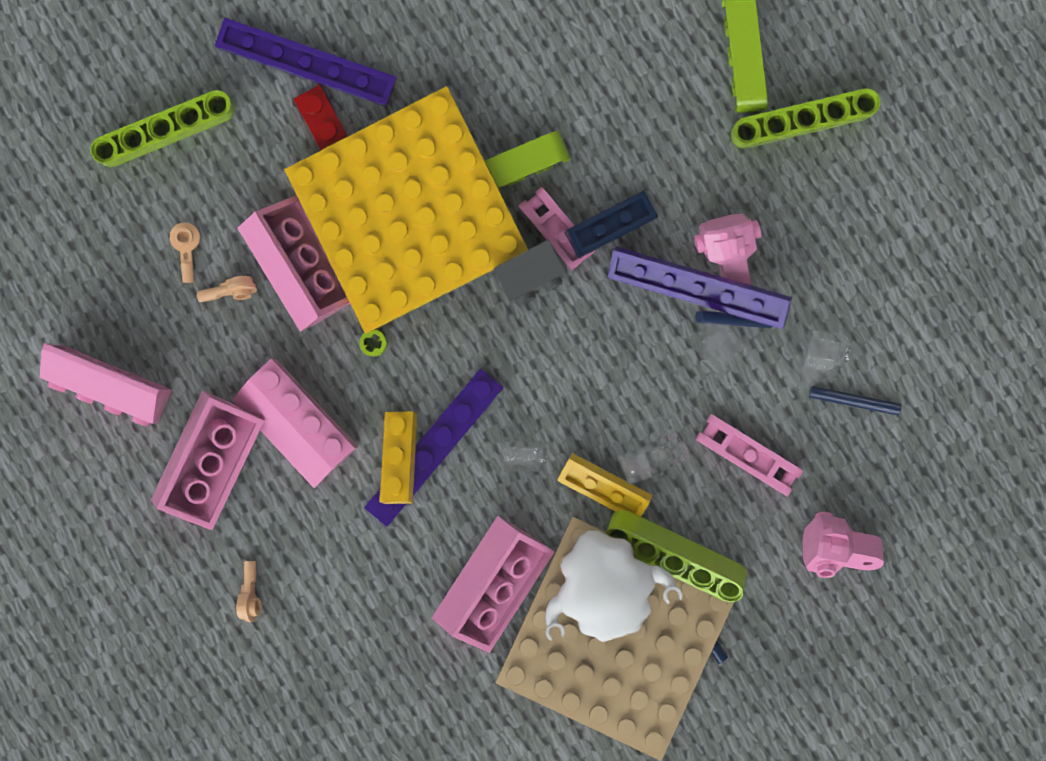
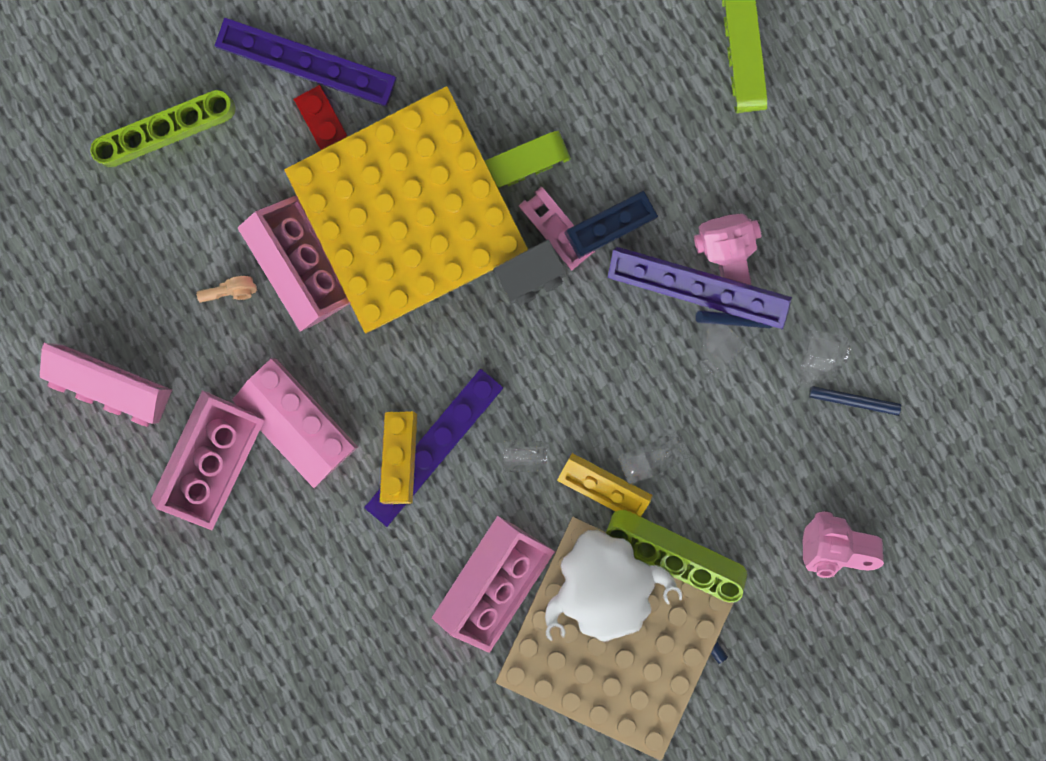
light nougat plate [169,222,200,283] -> none
light nougat plate [236,561,262,622] -> none
lime bush [359,330,387,357] -> none
bright pink plate [695,414,804,497] -> none
lime beam [730,88,881,149] -> none

